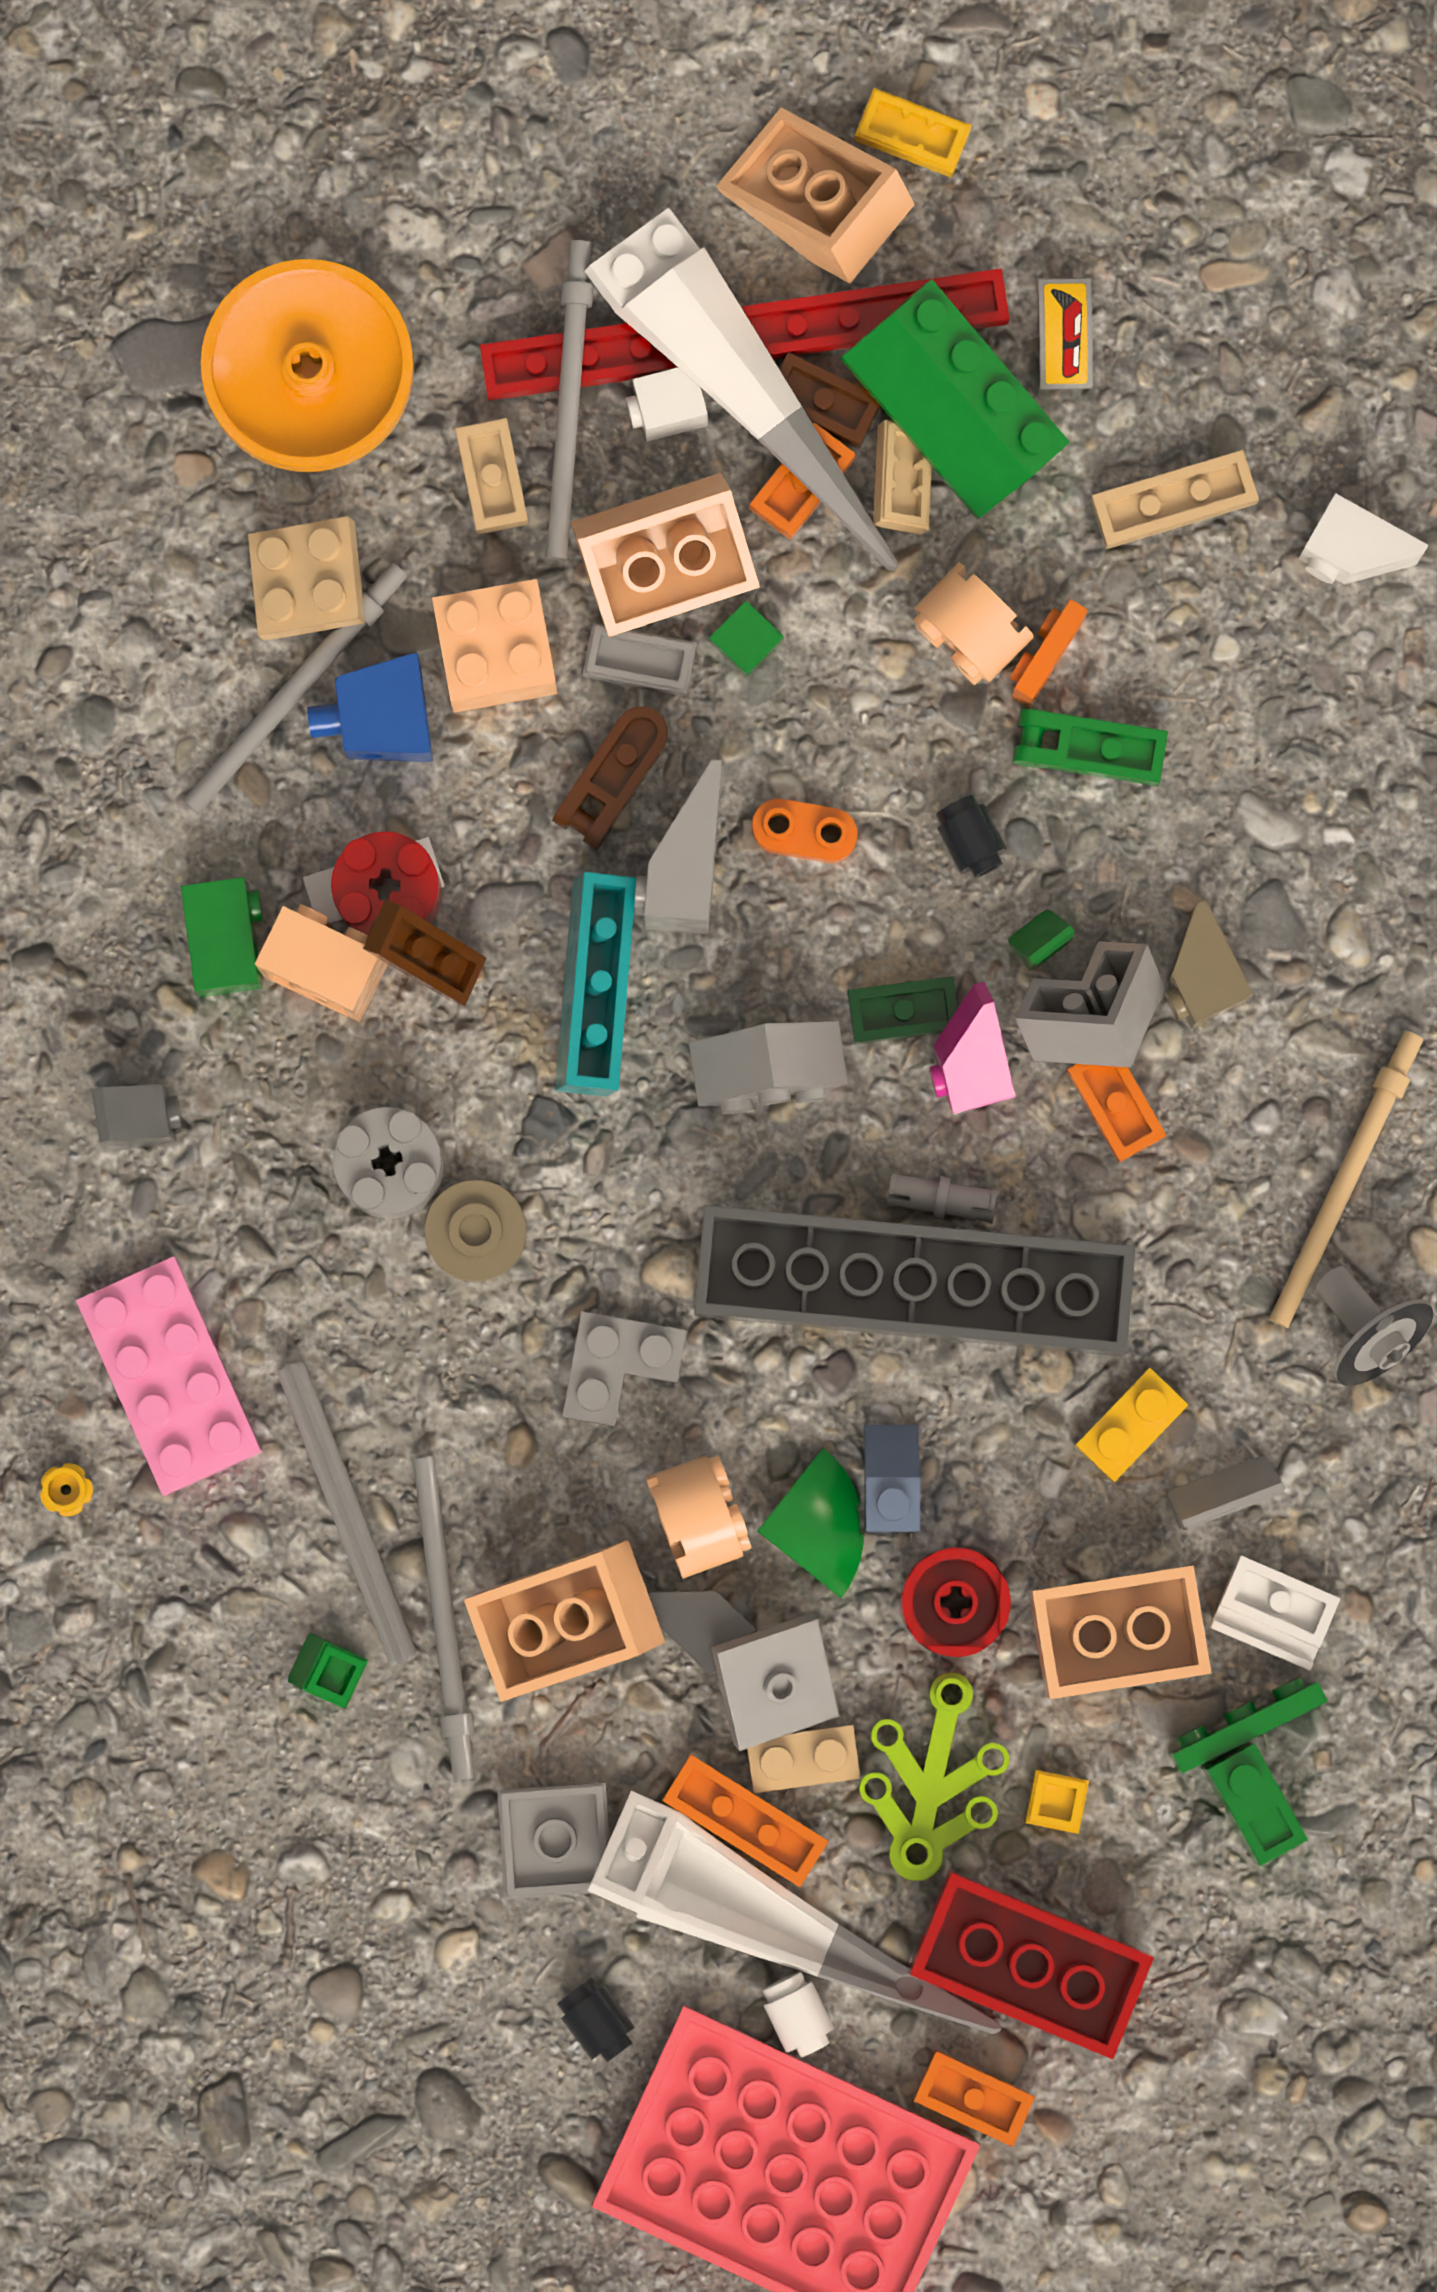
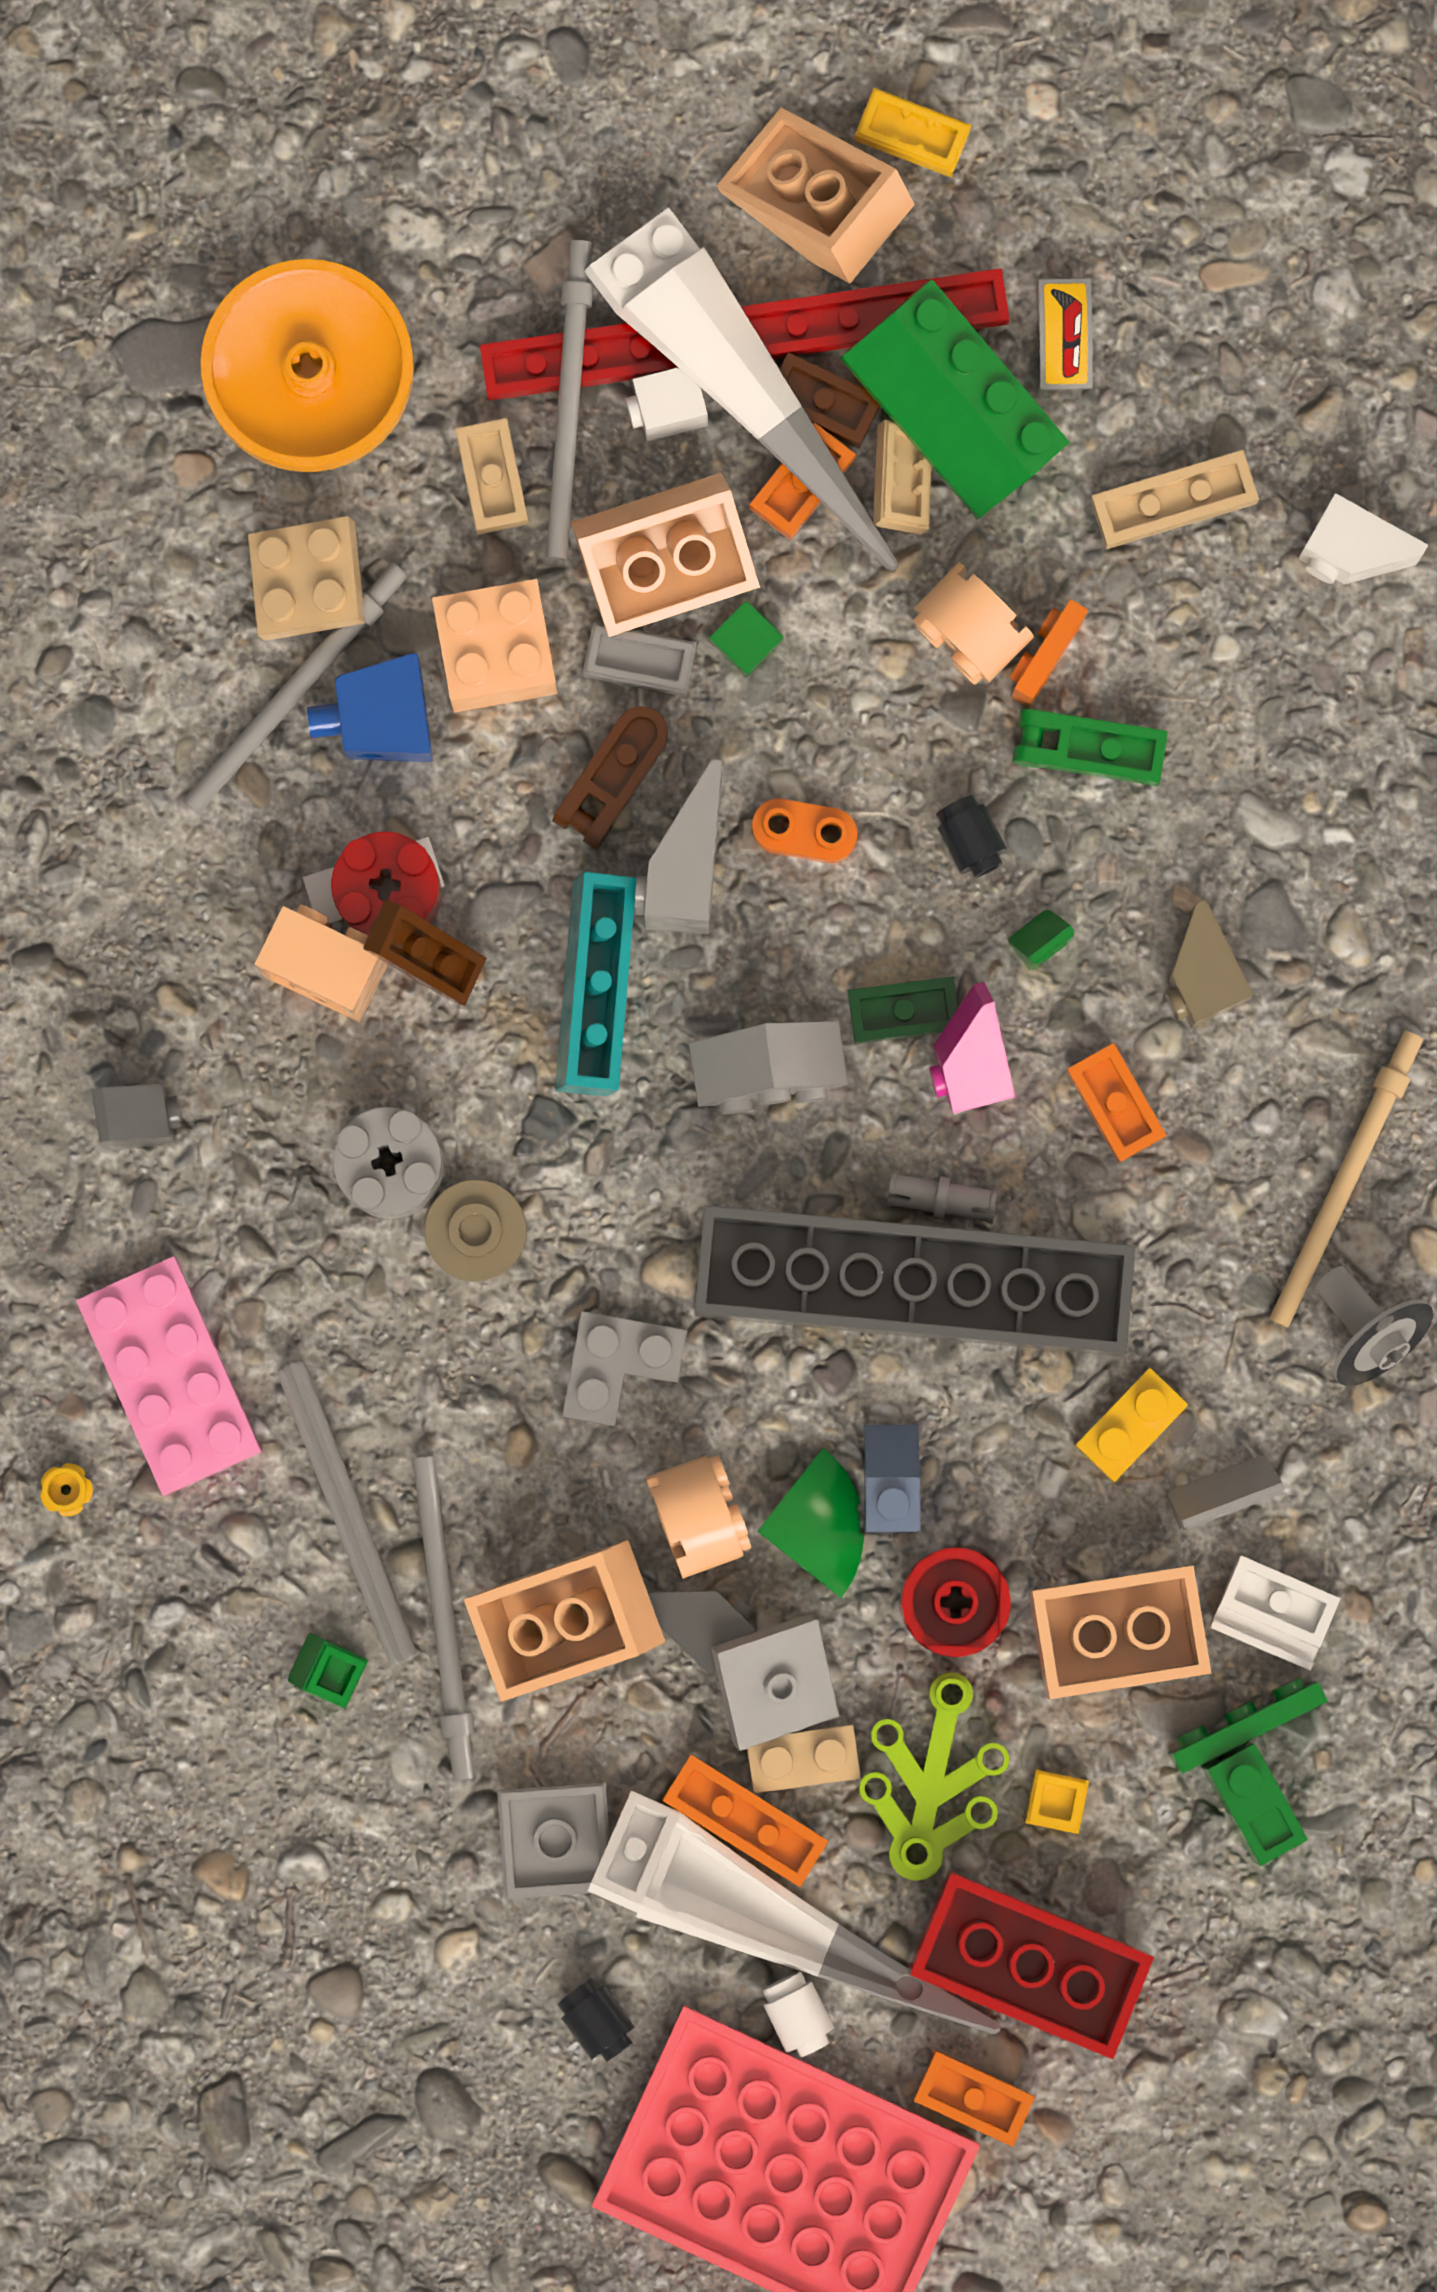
green brick [181,877,263,998] -> none
light grey brick [1015,941,1164,1067] -> none

